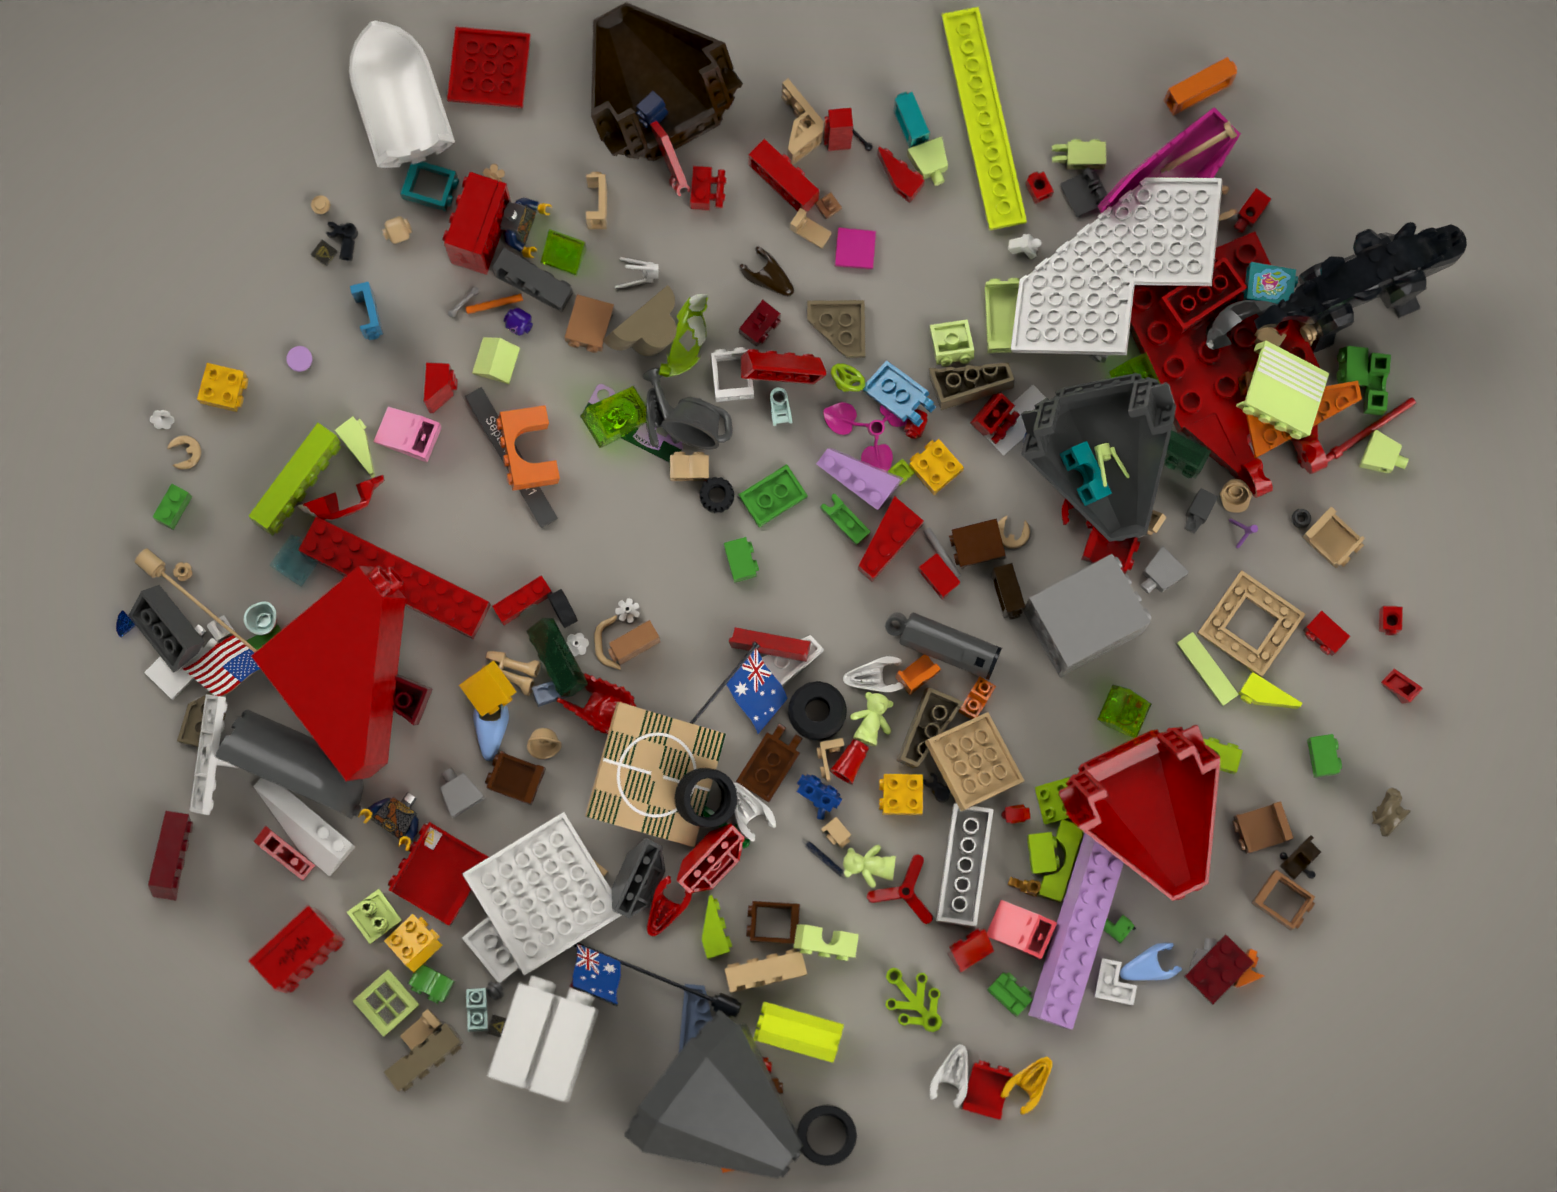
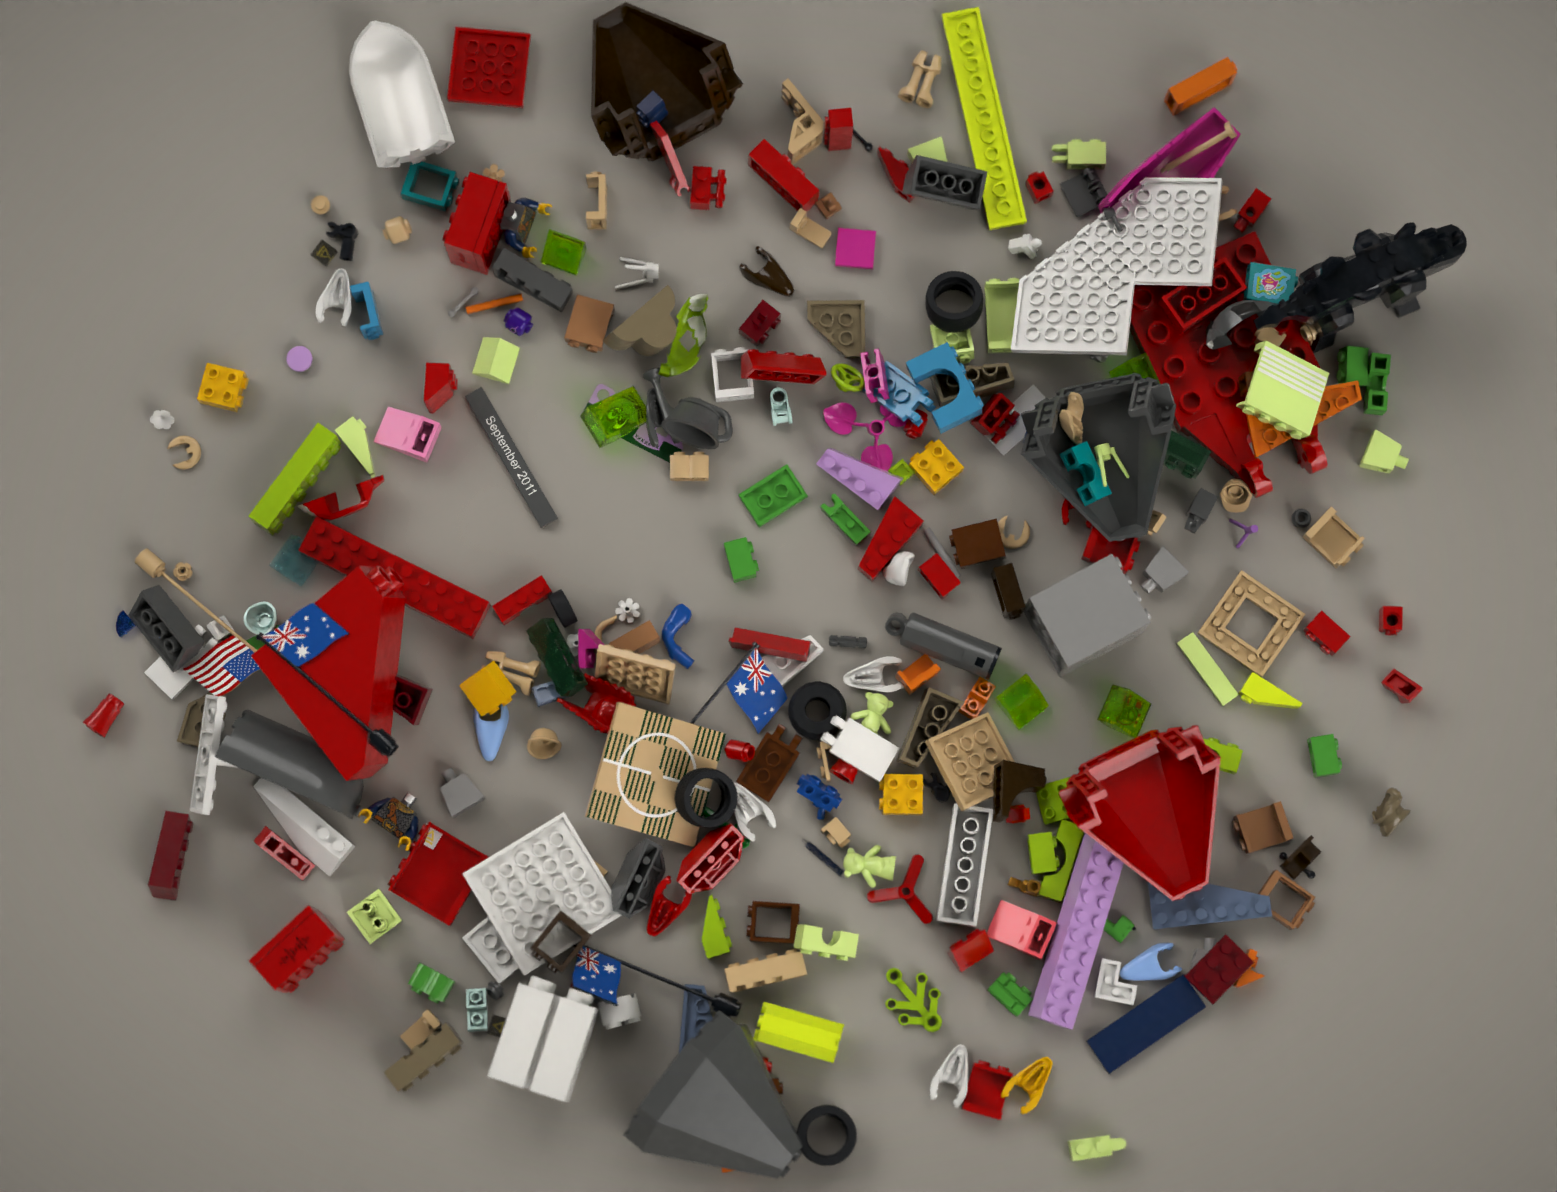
bright green brick [153,484,192,530] -> none
yellowish green piece [353,969,420,1037] -> none
yellow brick [384,914,442,973] -> none
reddish brown panel [485,751,546,806] -> none
orange arch [496,405,560,491] -> none
black tyre [700,477,734,513] -> none
teal window [893,92,930,148] -> none
red bar [1326,397,1416,463] -> none
none -> red plant [82,693,125,738]
none -> flag [256,603,399,758]
none -> white animal [316,268,351,326]
none -> dark brown window [529,910,592,974]
none -> dark pink slope [578,629,605,668]
none -> tan plate [595,644,676,704]
none -> white brick [597,993,642,1030]
none -> blue piece [662,604,694,669]
none -> red brick [724,739,755,762]
none -> white tile [820,716,899,782]
none -> dark grey axle [829,635,867,648]
none -> dark pink piece [860,349,890,403]
none -> white hair [882,551,915,586]
none -> tan piece [898,50,941,108]
none -> dark grey slope [902,155,987,209]
none -> dark azure arch [906,342,984,434]
none -> black tyre [925,271,983,333]
none -> dark brown arch [993,760,1047,823]
none -> clear neon green slope [994,673,1049,730]
none -> tan animal [1059,392,1084,445]
none -> yellowish green hinge [1068,1135,1126,1161]
none -> dark blue tile [1086,974,1206,1074]
none -> dark grey hand [1103,207,1123,232]
none -> sand blue wing [1148,882,1272,929]

